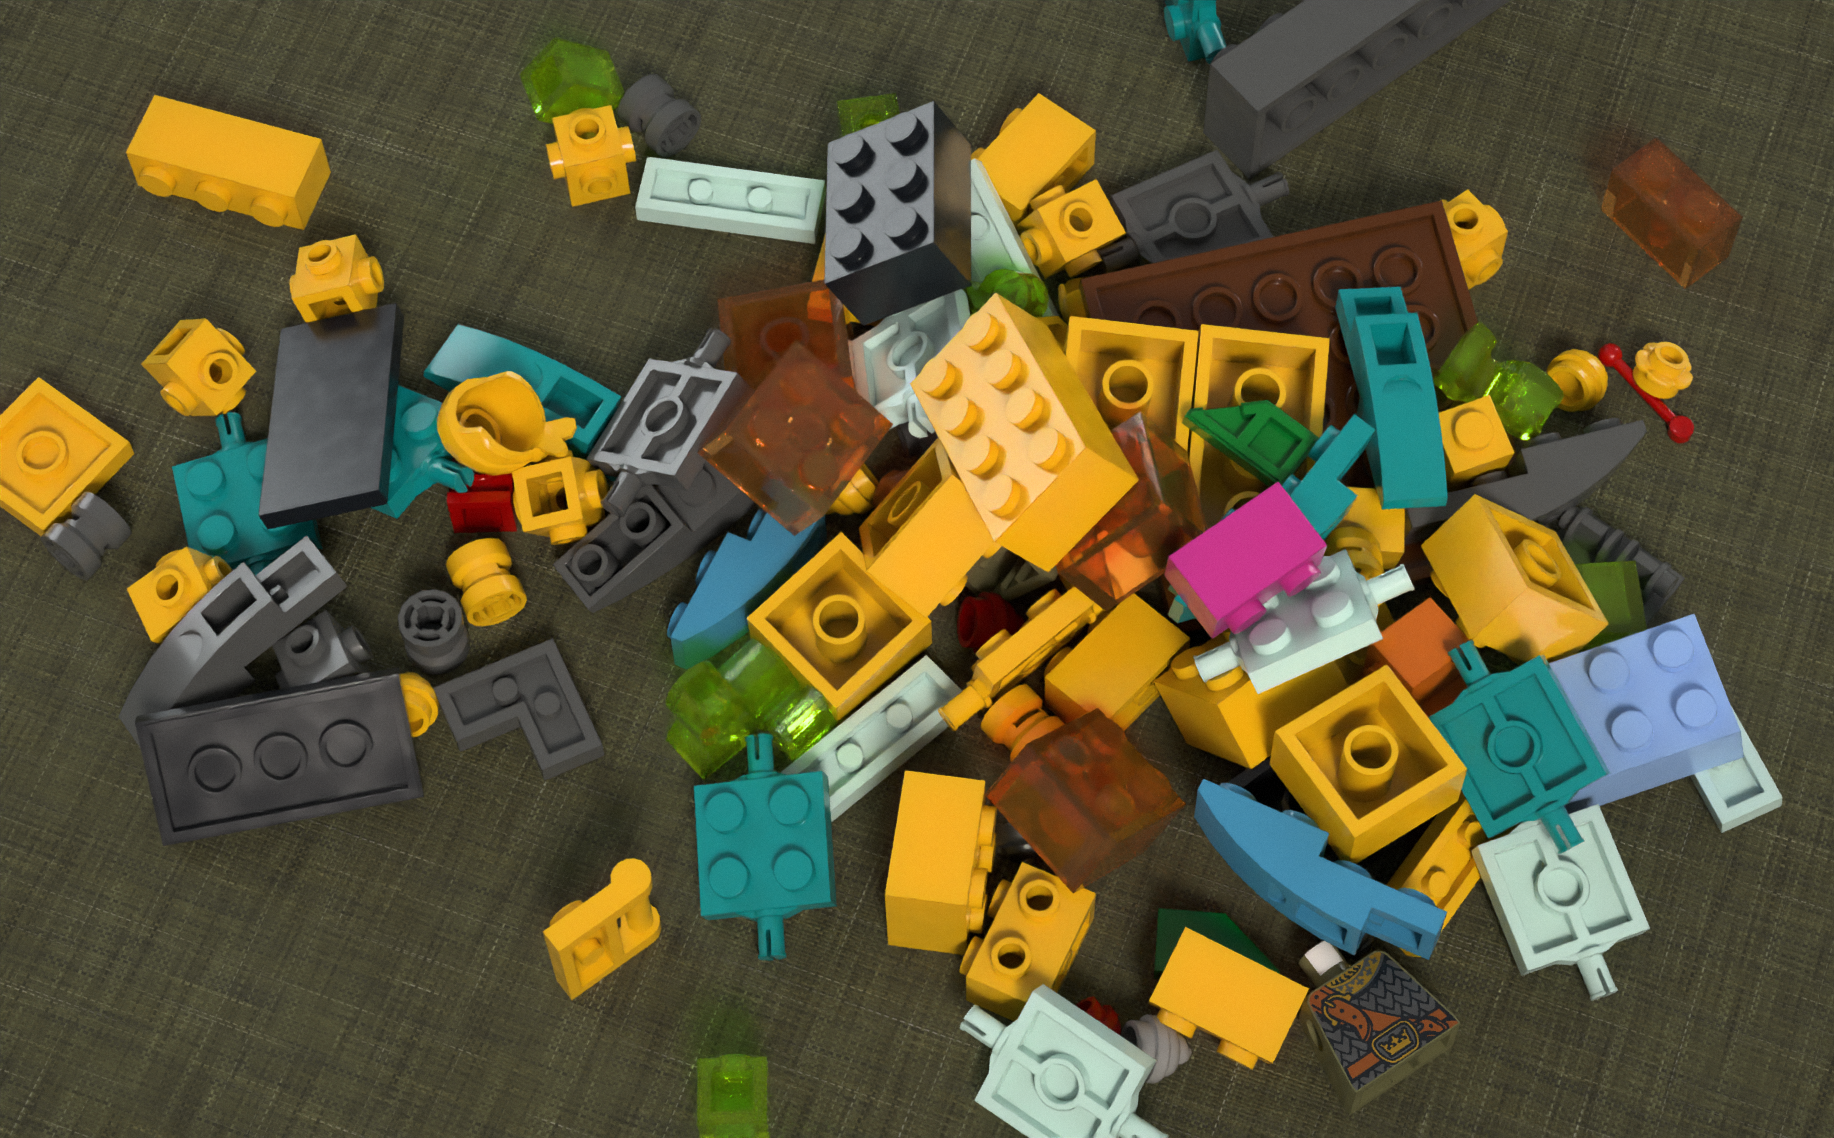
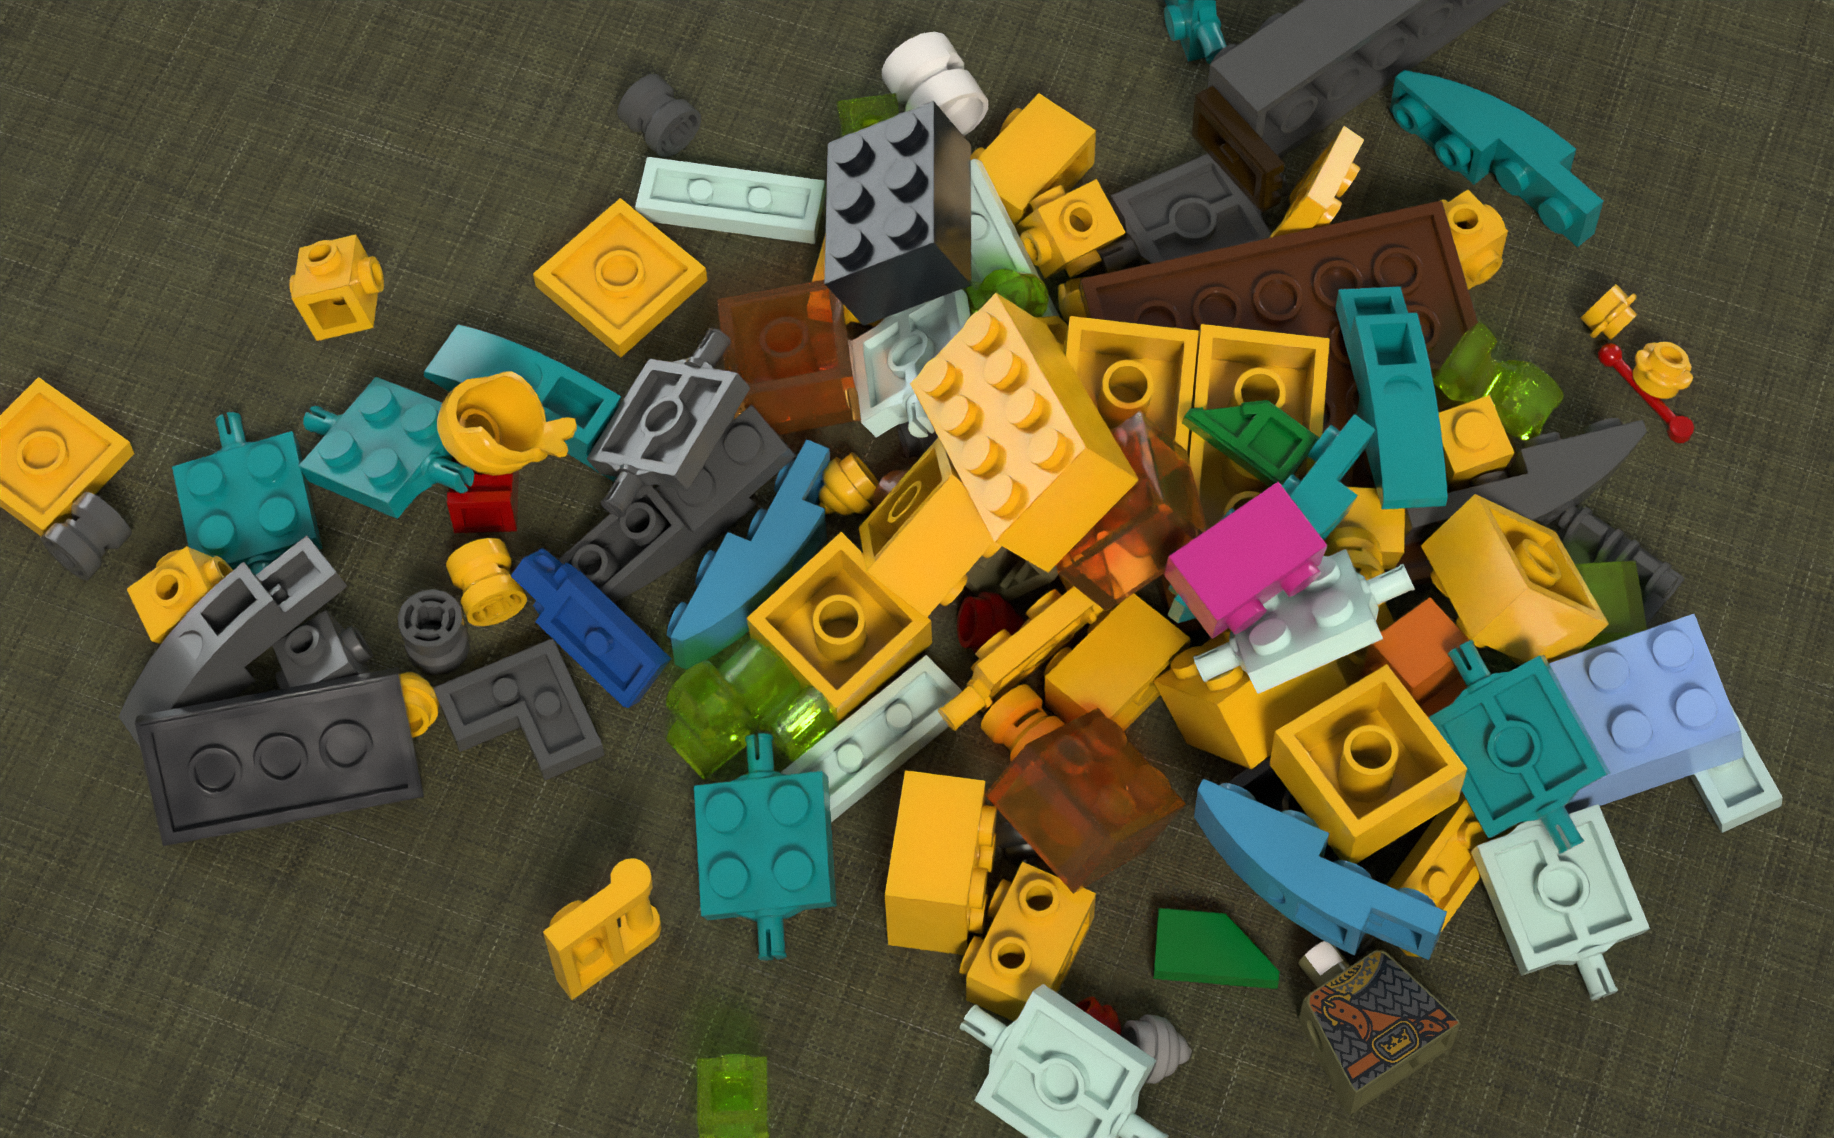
yellow brick [126,95,331,230] -> none
yellow brick [141,318,256,416] -> none
black tile [259,303,404,529] -> none
yellow brick [512,450,609,545] -> none
clear neon green brick [519,37,625,124] -> none
yellow brick [546,105,636,207] -> none
clear orange brick [697,340,893,536] -> none
yellow brick [1148,927,1309,1070] -> none
yellow plate [1544,349,1608,412] -> none
clear orange brick [1601,137,1743,289] -> none
none -> blue hinge [511,548,672,708]
none -> yellow plate [533,198,708,358]
none -> white wheel [882,32,988,136]
none -> dark brown tile [1192,86,1285,212]
none -> yellow plate [1269,126,1364,238]
none -> teal slope [1389,70,1603,248]
none -> yellow plate [1580,284,1638,340]

